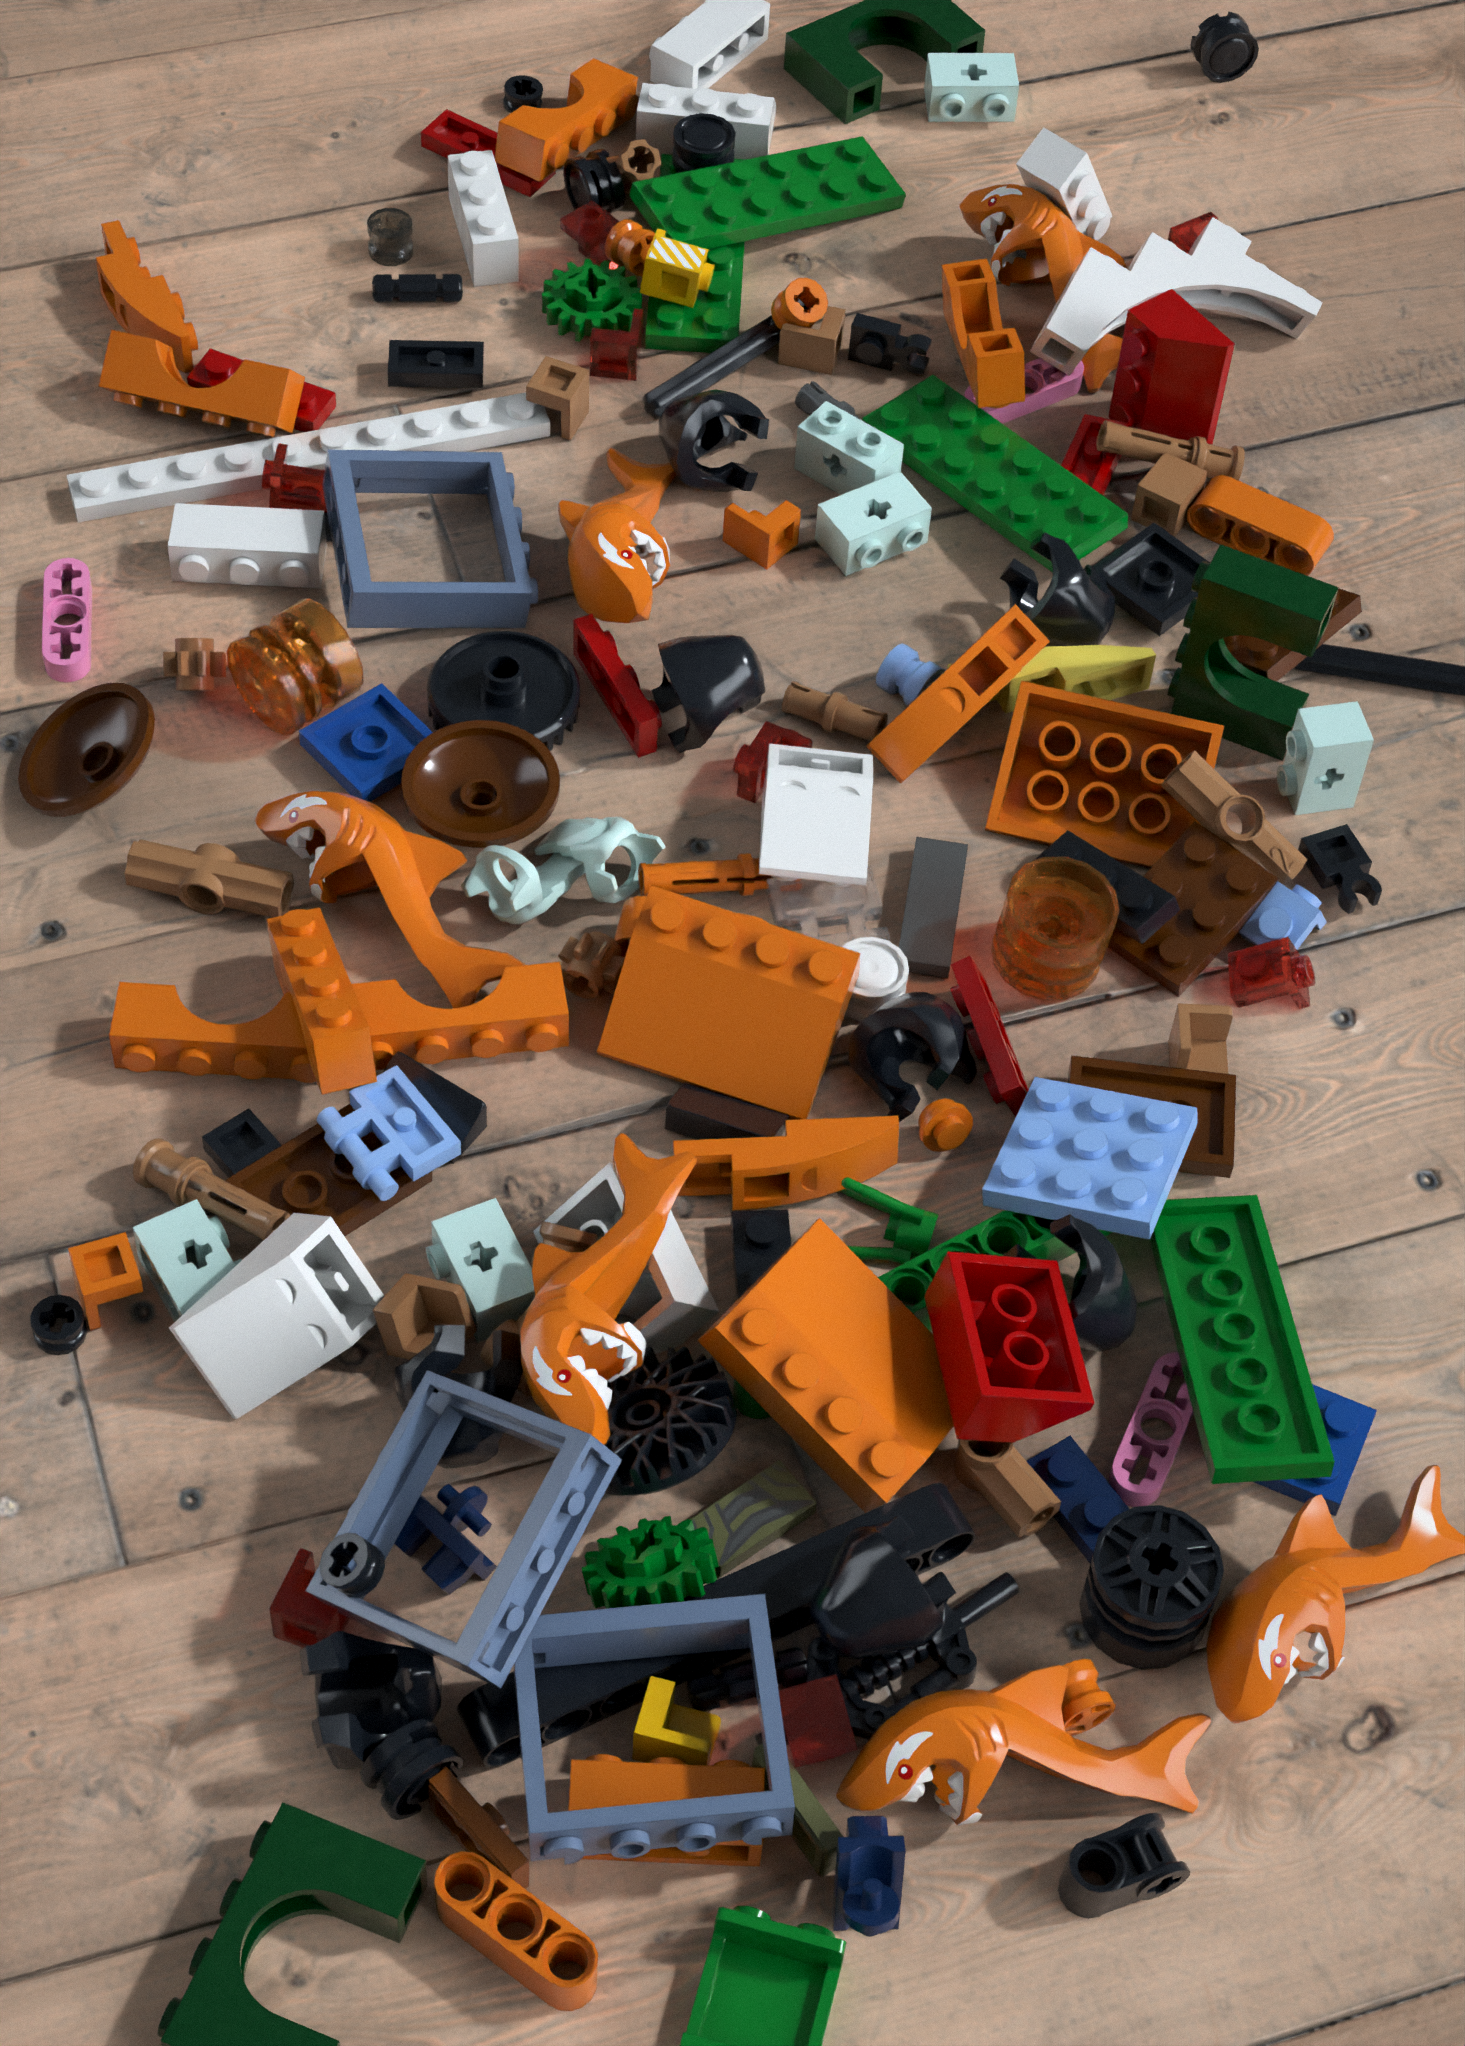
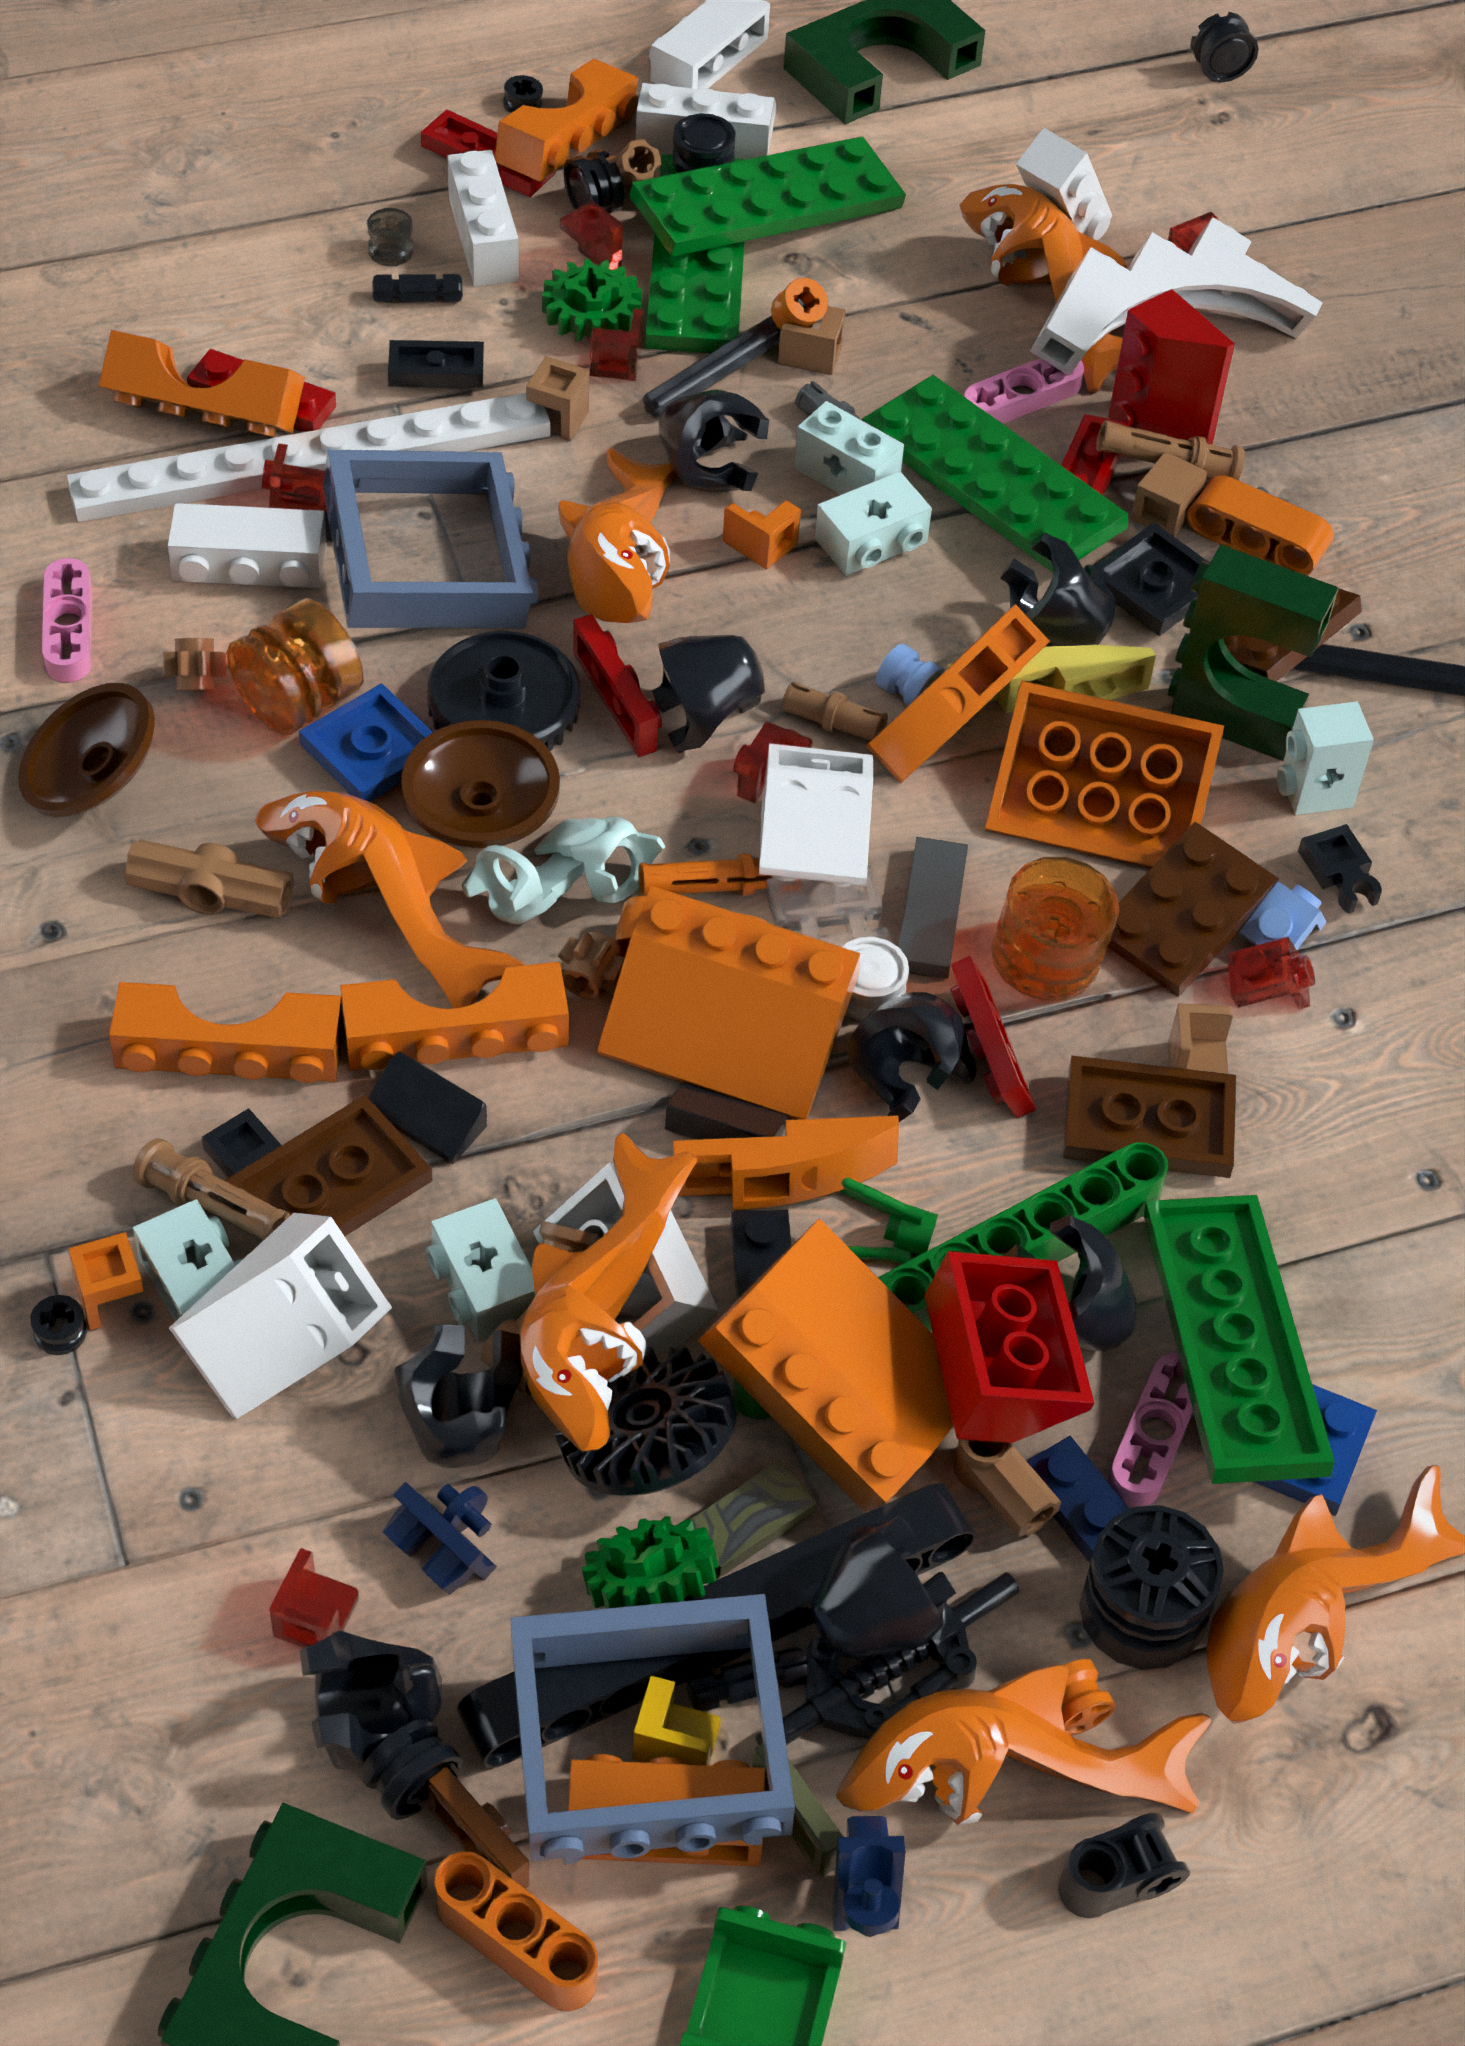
orange slope [96,220,198,373] -> none
orange arch [266,907,377,1095] -> none
sand blue window [305,1370,622,1688] -> none
light blue plate [316,1065,461,1201] -> none
black bush [320,1533,385,1598] -> none
medium nougat panel [372,1273,477,1360] -> none
orange wheel [605,219,655,276] -> none
yellow brick [640,228,715,308] -> none
clear red panel [779,1674,858,1769] -> none
black plate [848,313,932,374] -> none
orange plate [918,1098,973,1152] -> none
light aqua brick [924,53,1019,122] -> none
orange arch [941,258,1025,408] -> none
light blue plate [982,1077,1197,1240] -> none
black plate [1030,830,1180,944] -> none
medium nougat piece [1161,751,1308,886] -> none

